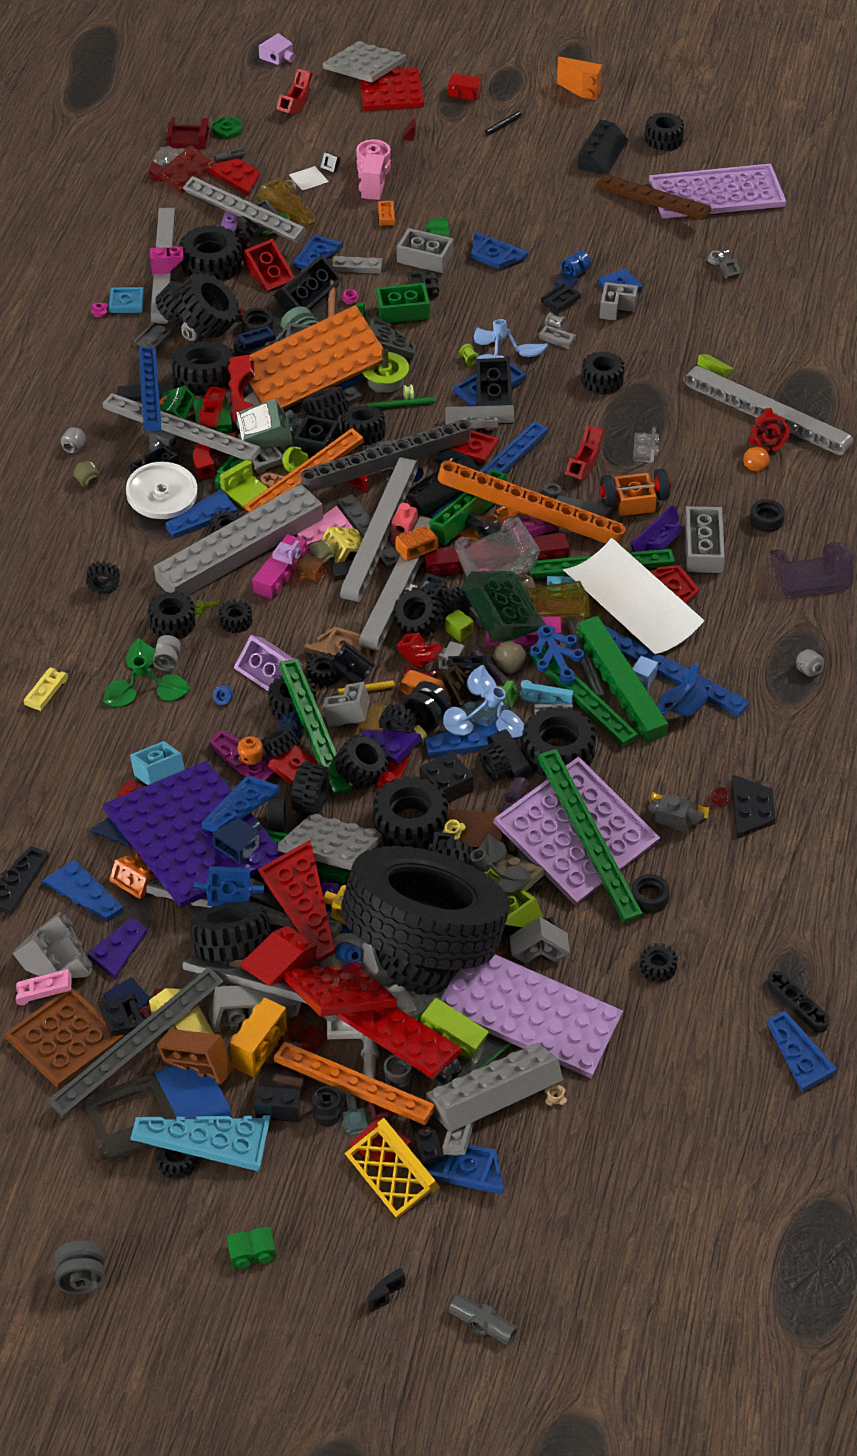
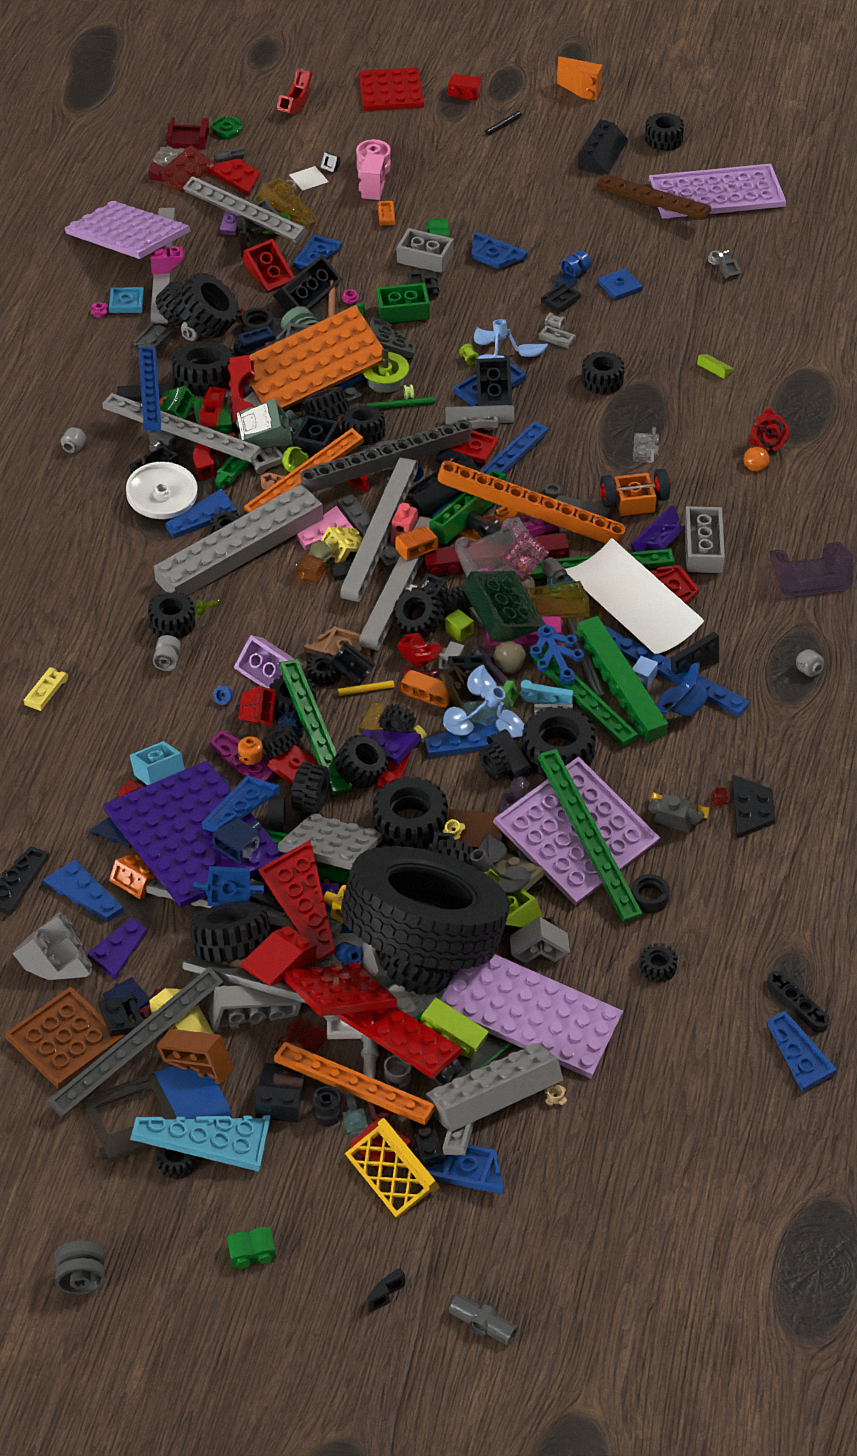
bright pink plate [16,969,72,1005] -> none
olive head [74,461,100,487] -> none
black tyre [86,561,120,594] -> none
green plant [103,638,190,707] -> none
black tyre [179,225,242,281] -> none
black tyre [218,599,252,633] -> none
lime bracket [220,459,268,508] -> none
light orange brick [230,997,288,1078] -> none
dark pink brick [252,534,308,599] -> none
lavender torso [259,33,296,65] -> none
lavender bracket [272,540,302,565] -> none
light grey brick [322,682,370,727] -> none
light grey plate [323,41,406,82] -> none
light grey plate [332,256,382,274] -> none
dark red slope [402,119,416,140] -> none
black wheel [402,681,452,730] -> none
black brick [419,751,474,803] -> none
red arch [565,425,605,480] -> none
light grey brick [600,282,638,320] -> none
light grey beam [684,366,853,455] -> none
black tyre [750,499,785,532] -> none
none -> lavender plate [65,201,190,259]
none -> red torso [235,686,276,726]
none -> clear pink tile [500,529,549,580]
none -> flat silver brick [541,557,567,584]
none -> black wing [671,632,719,675]

